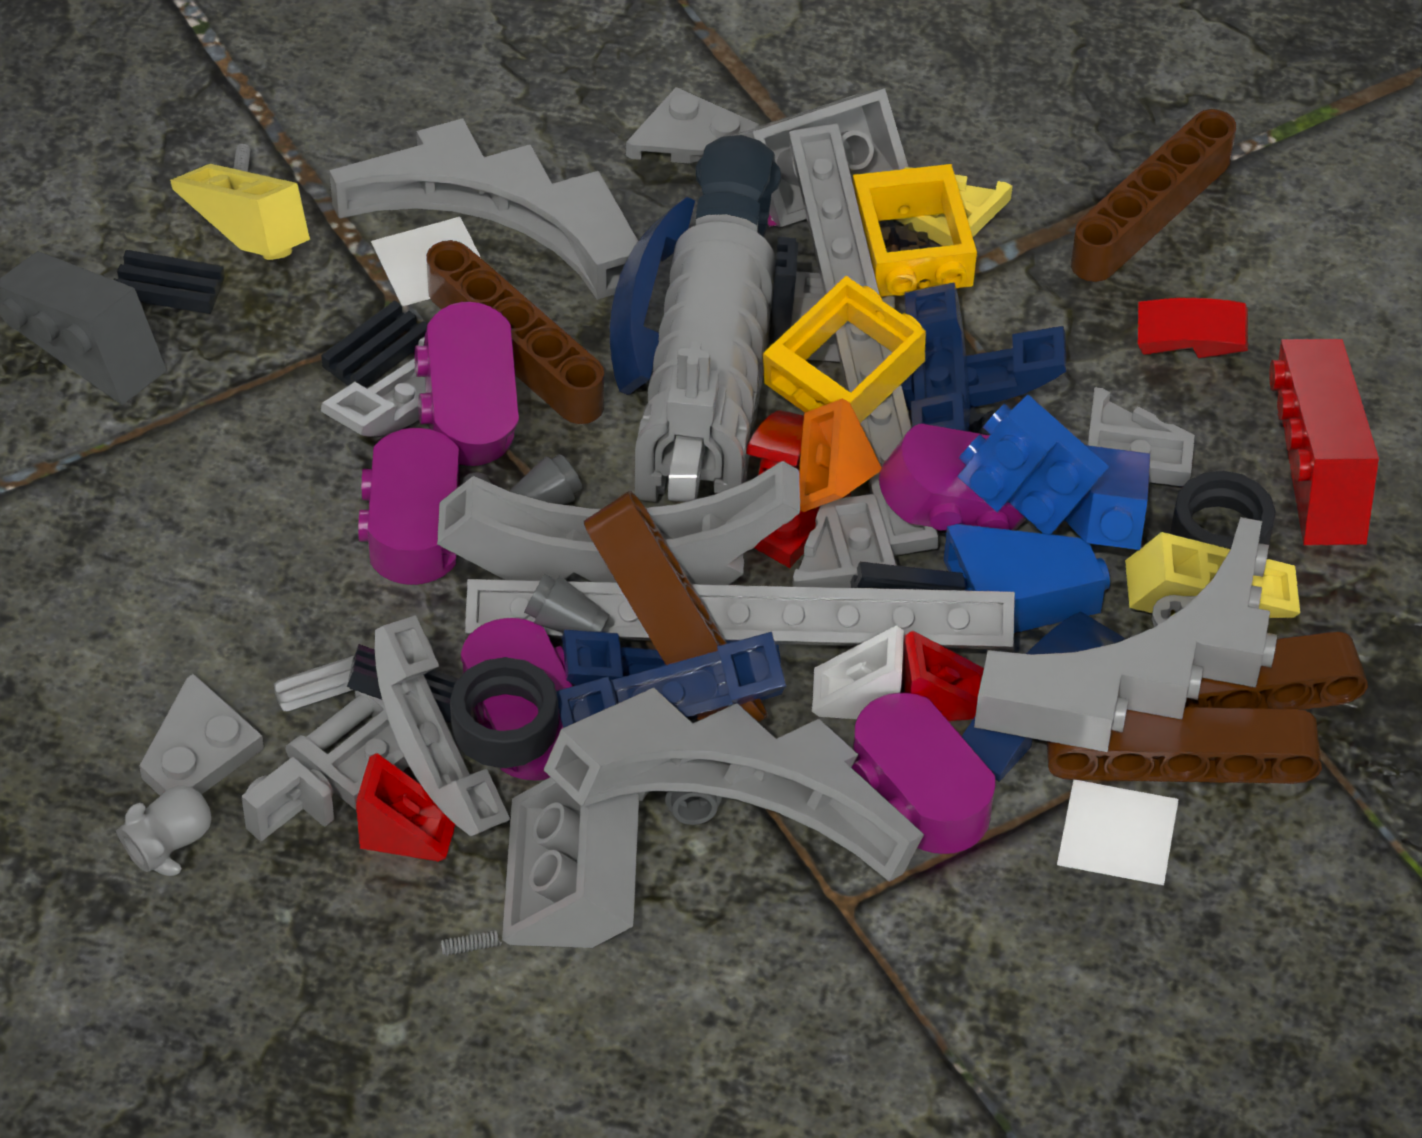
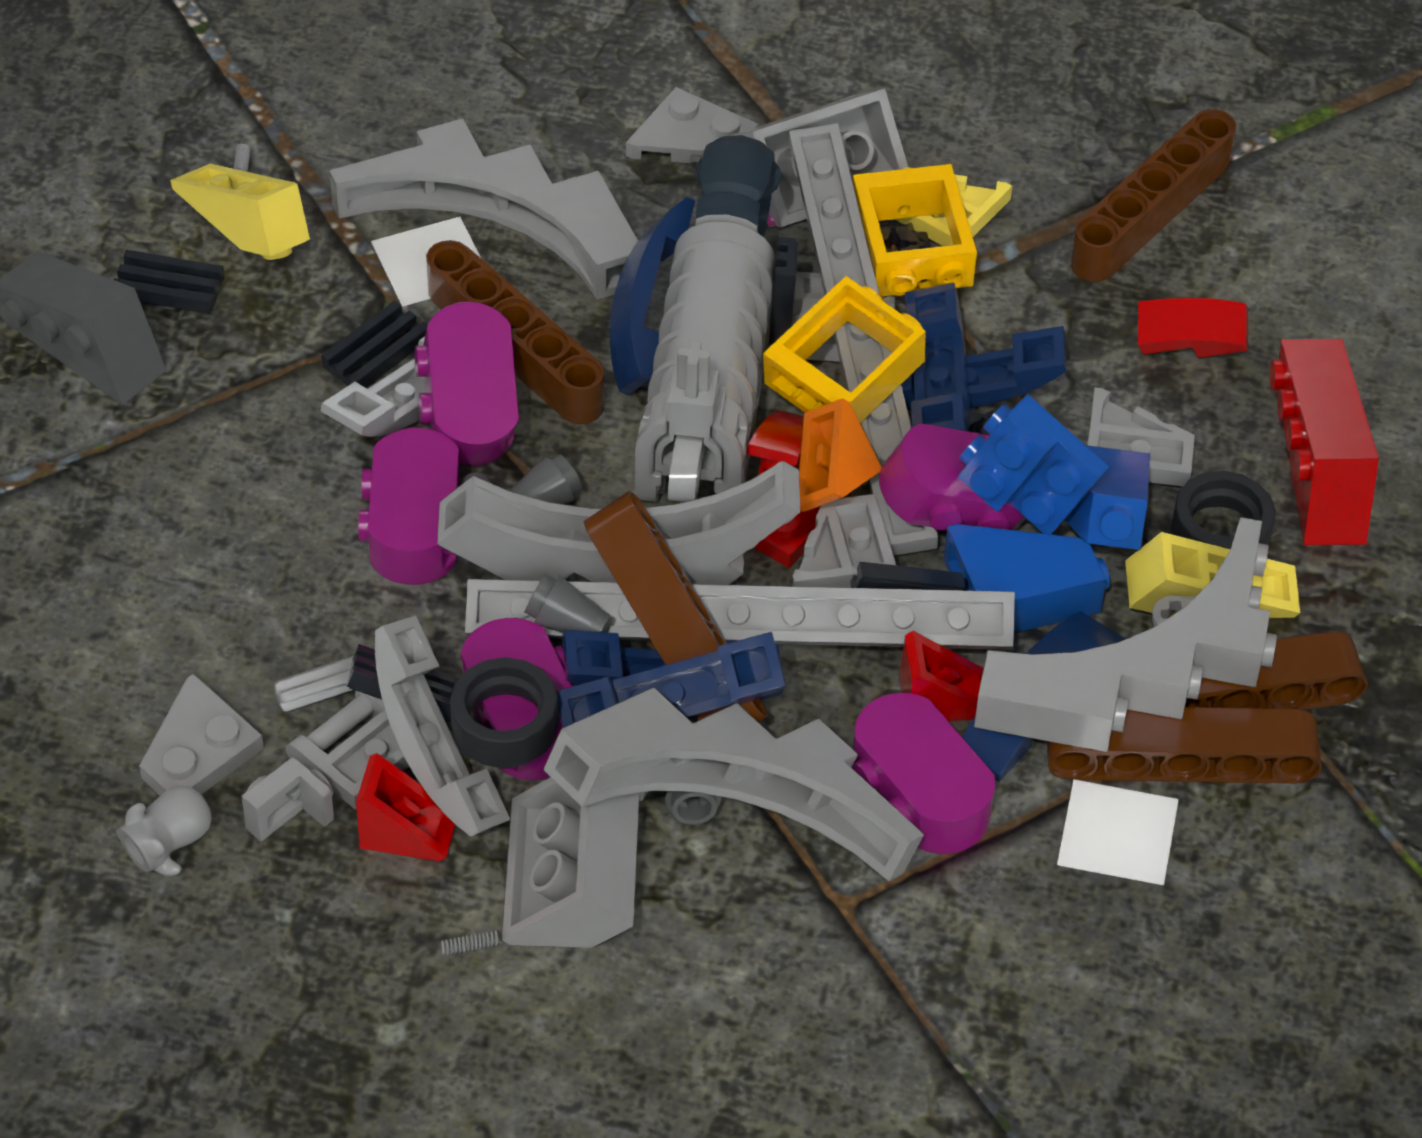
white slope [812,625,904,719] -> none

